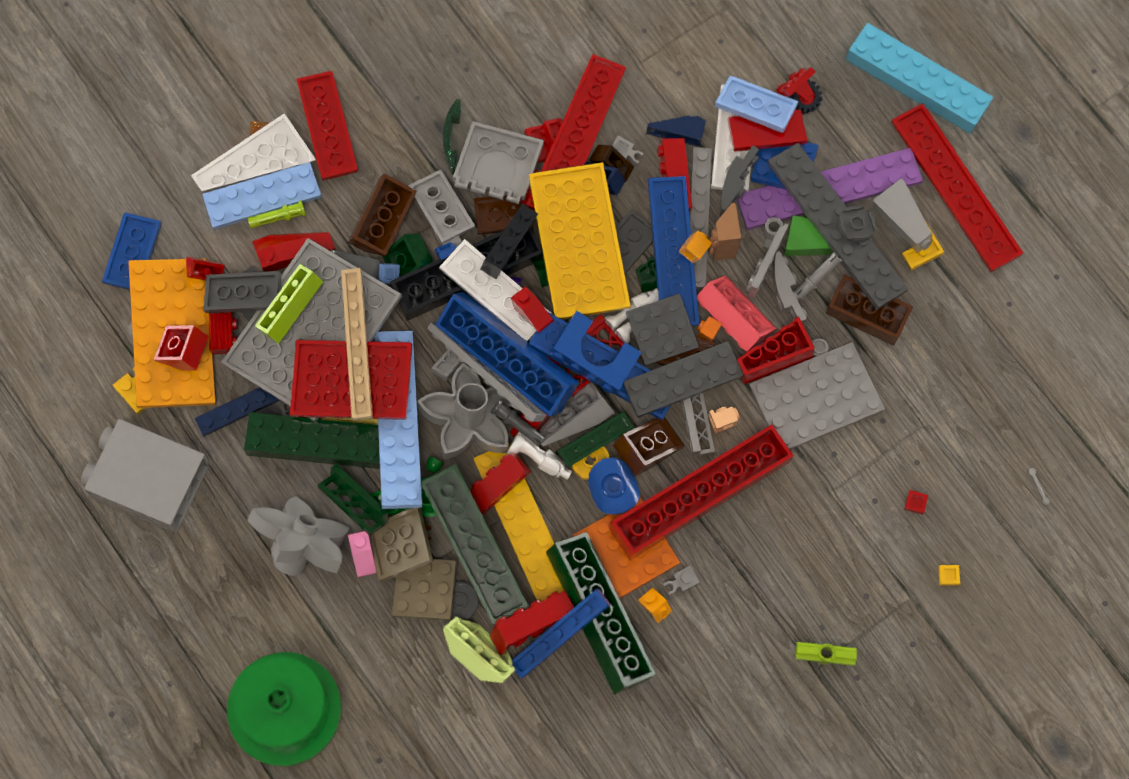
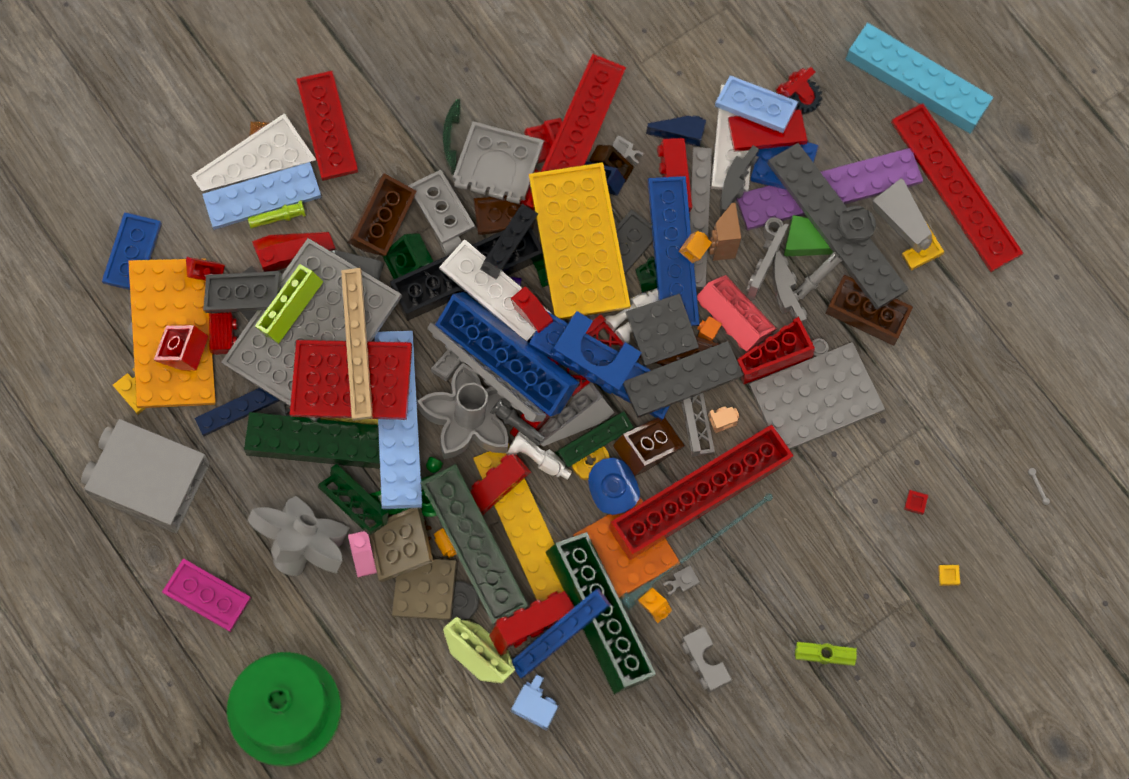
medium blue plate [378,264,400,284] -> none
blue tile [435,242,457,260] -> none
none -> dark pink plate [162,558,251,632]
none -> light orange brick [434,528,457,558]
none -> light blue hinge [511,674,558,730]
none -> clear light blue piece [620,494,773,610]
none -> light grey arch [680,627,732,693]

